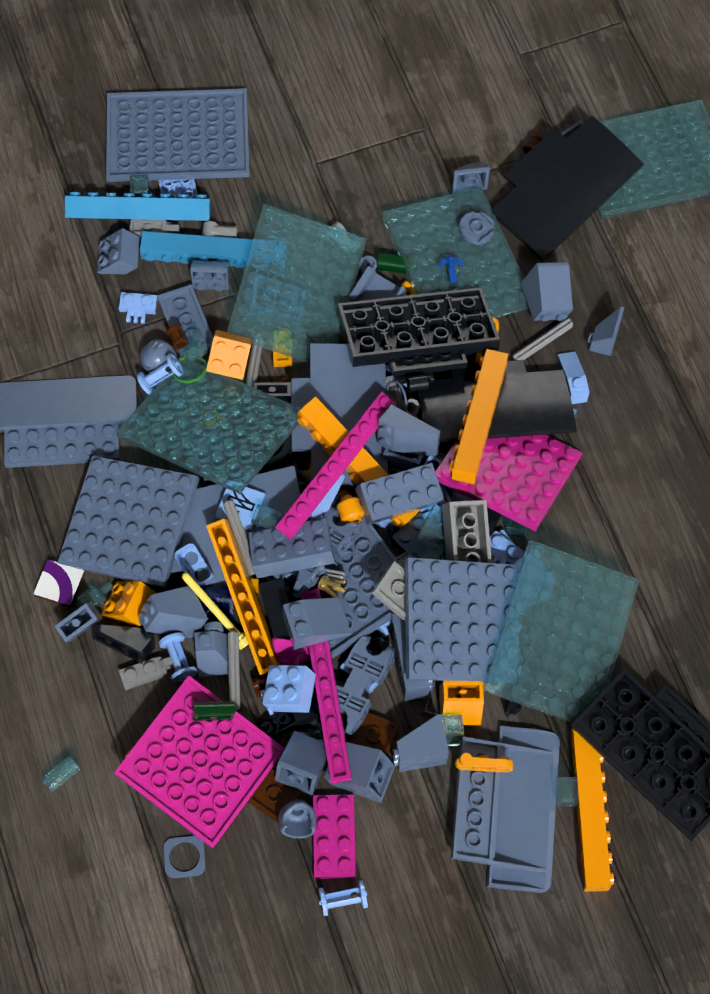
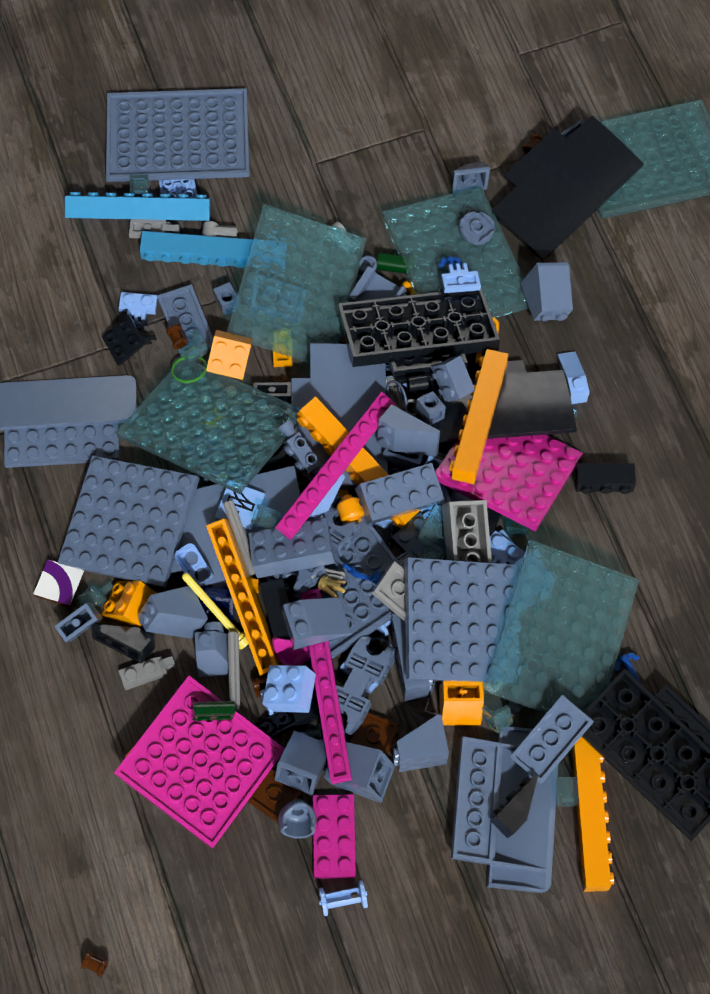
clear light blue hinge [41,756,80,792] -> none
sand blue slope [97,228,139,274] -> none
light blue hose [137,353,184,395] -> none
sand blue piece [140,339,177,373] -> none
light blue hose [159,632,198,682] -> none
sand blue piece [164,836,206,878] -> none
sand blue slope [190,260,230,291] -> none
light grey axle [243,337,263,405] -> none
clear light blue brick [442,715,464,746] -> none
light orange plate [455,753,513,772] -> none
light grey axle [512,318,573,361] -> none
sand blue slope [588,306,625,356] -> none
none -> reddish brown bush [81,951,109,977]
none -> black plate [102,314,157,366]
none -> sand blue brick [213,282,240,315]
none -> sand blue brick [278,419,321,474]
none -> blue piece [342,563,383,584]
none -> sand blue brick [416,391,446,425]
none -> sand blue brick [430,355,475,402]
none -> light blue hinge [441,263,481,293]
none -> clear light blue panel [482,705,513,734]
none -> black slope [490,775,538,838]
none -> sand blue plate [510,695,594,784]
none -> black brick [575,463,636,494]
none -> blue piece [614,653,640,682]

